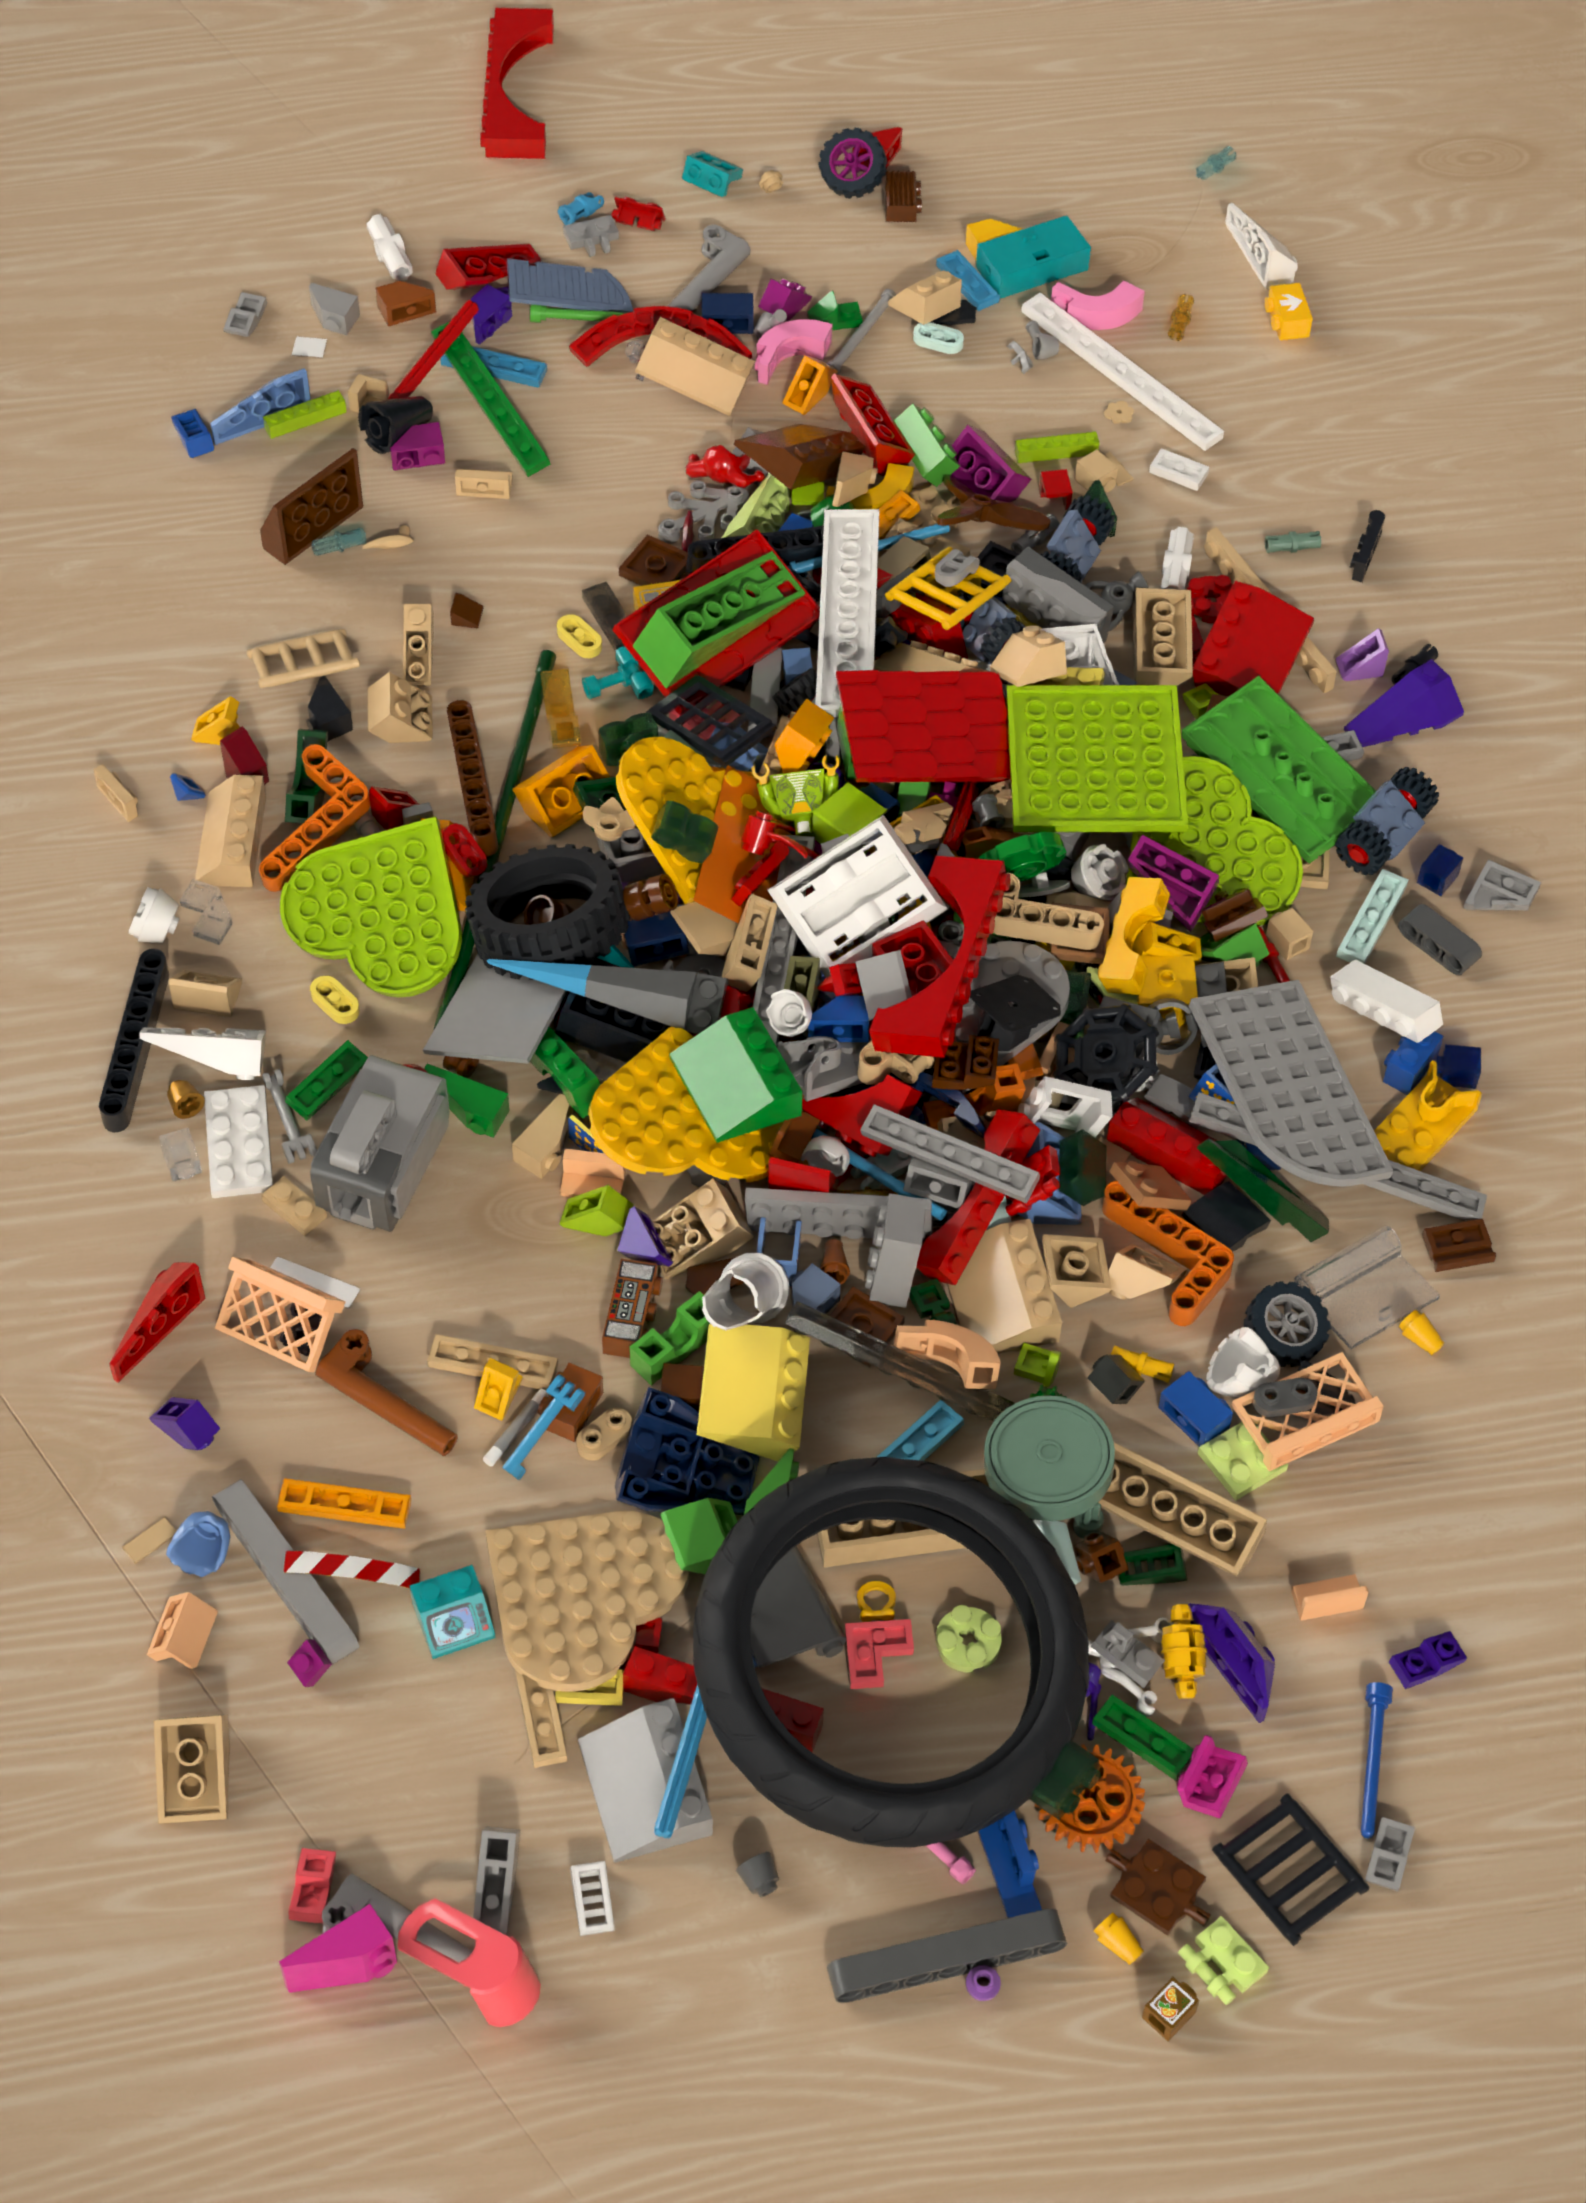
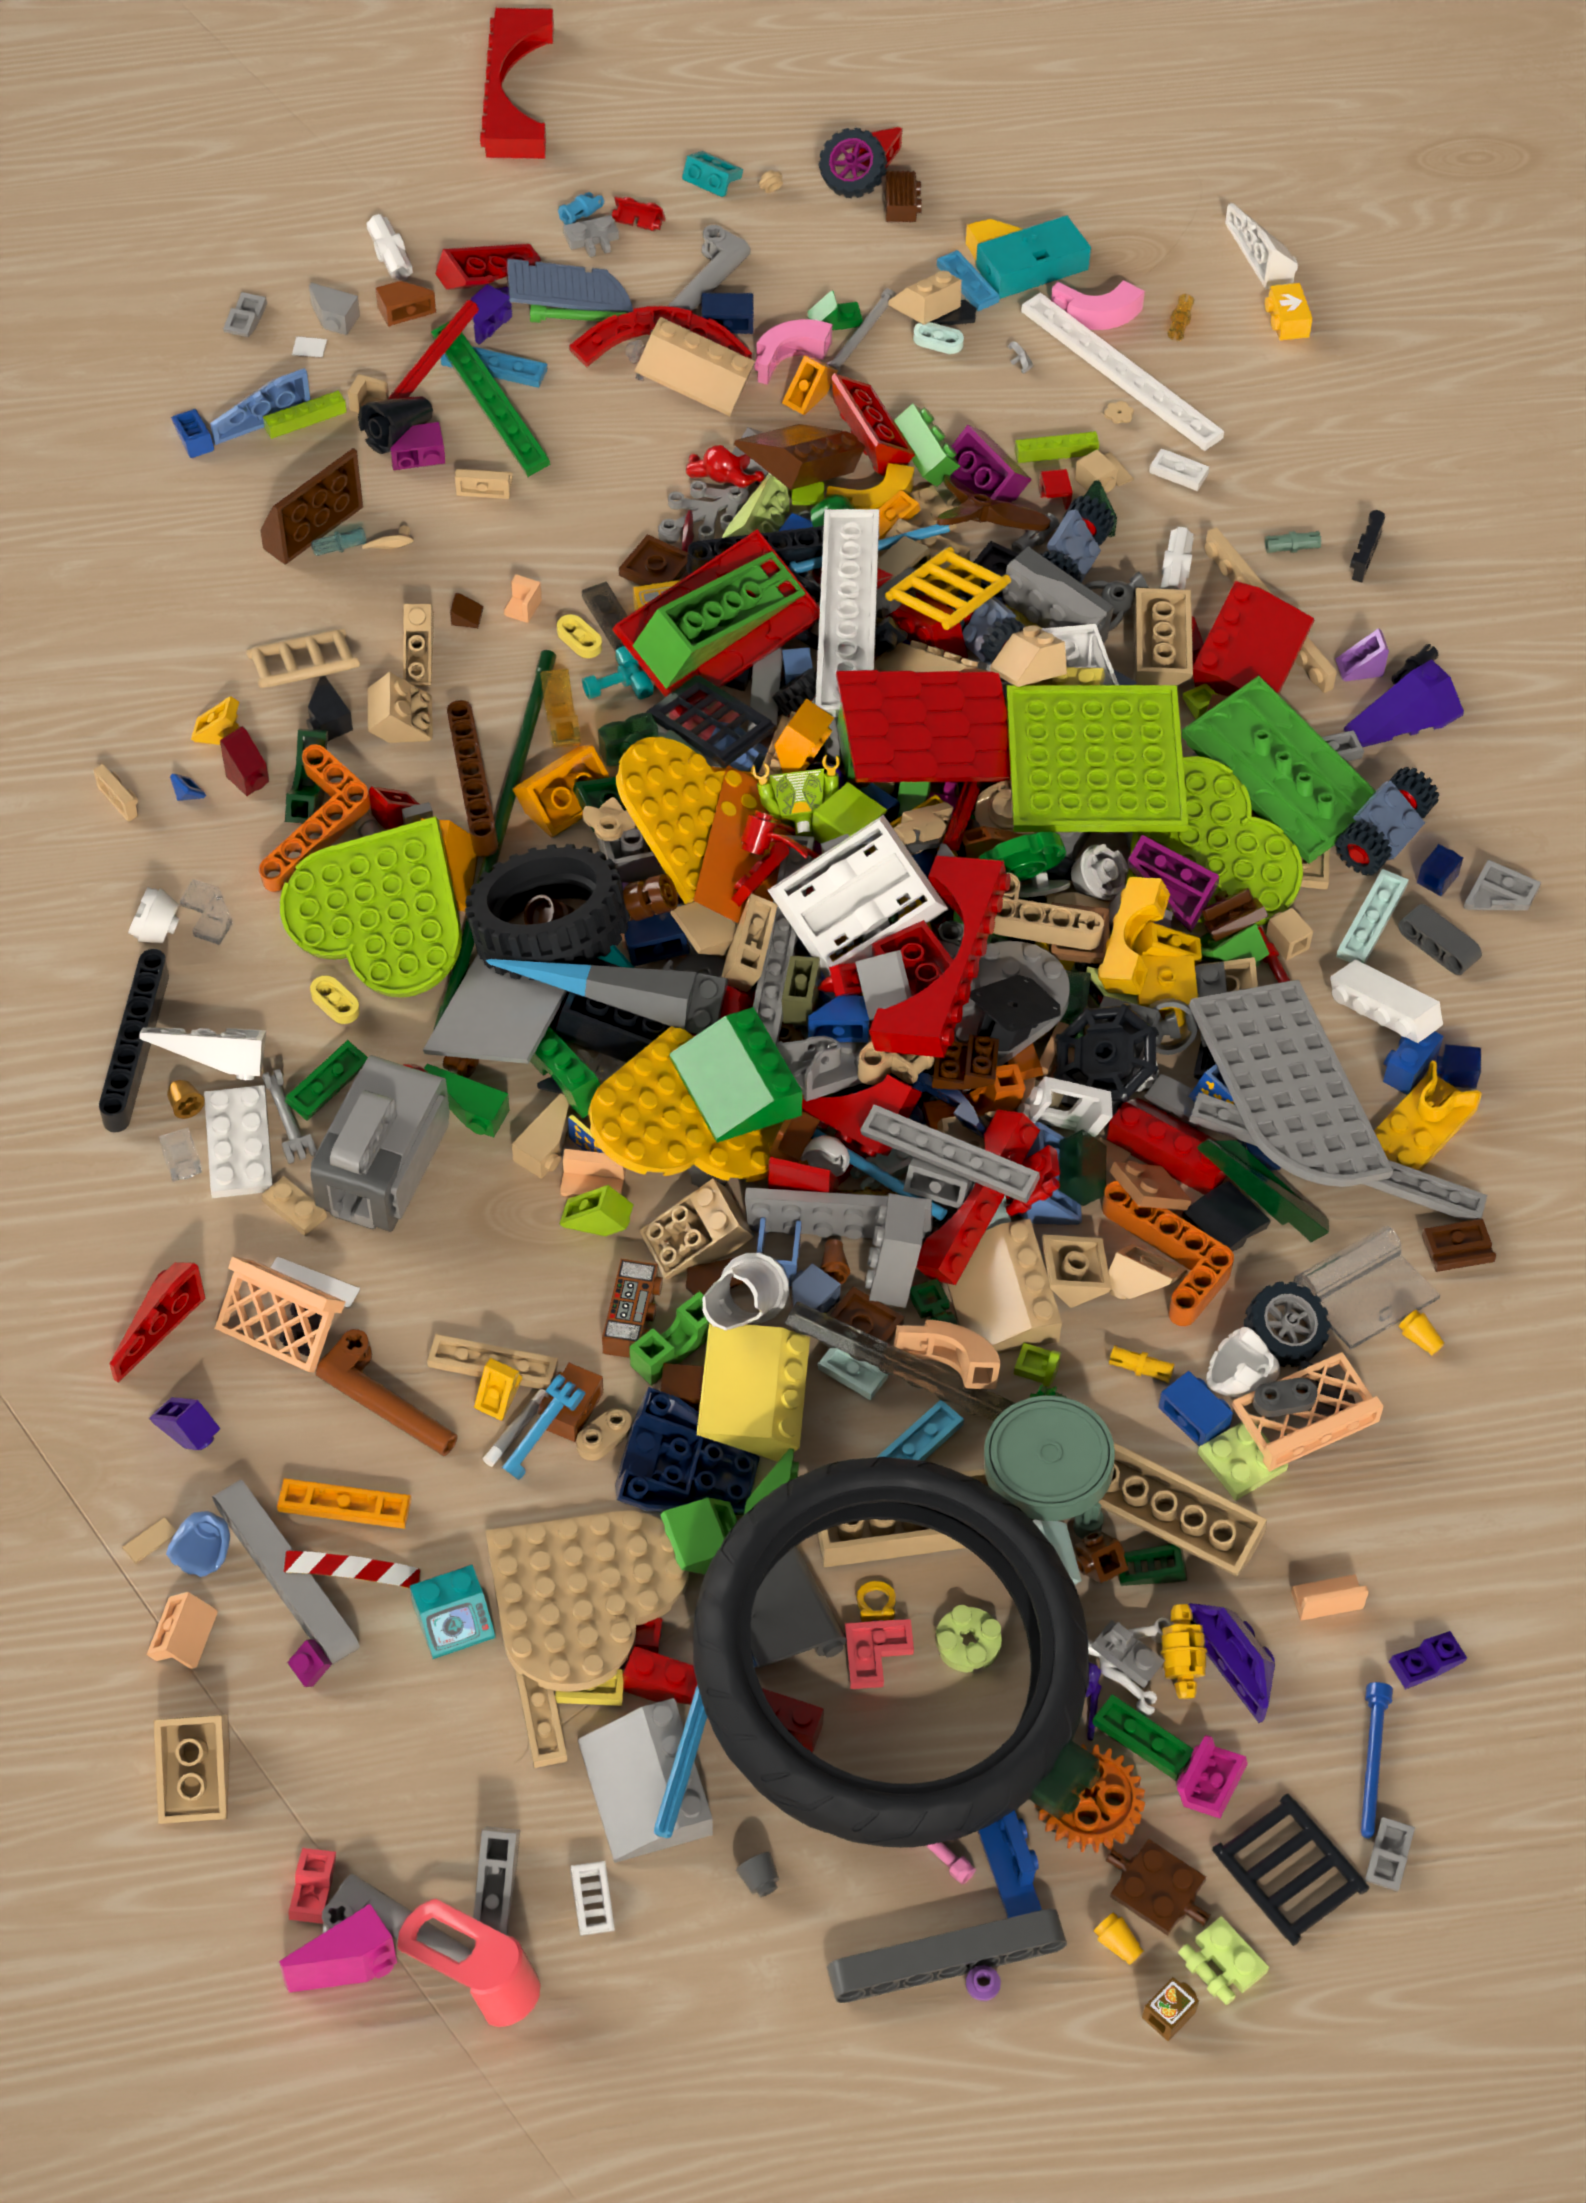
tan slope [169,970,242,1017] -> none
tan slope [195,775,266,887] -> none
red plate [441,823,487,877] -> none
slope [617,1206,673,1266] -> none
clear green brick [651,800,719,863] -> none
light grey bar [754,309,787,339] -> none
magenta slope [758,278,813,321] -> none
white hair [766,989,812,1037] -> none
tan slope [832,451,877,507] -> none
light grey plate [935,549,980,587] -> none
dark grey bush [972,794,1005,829] -> none
light grey bar [1026,321,1059,360] -> none
pearl dark grey brick [1087,1355,1145,1404] -> none
red plate [1186,575,1233,624] -> none
clear light blue axle [1196,146,1237,180] -> none
none -> light nougat panel [504,574,542,623]
none -> light aqua plate [818,1341,888,1401]

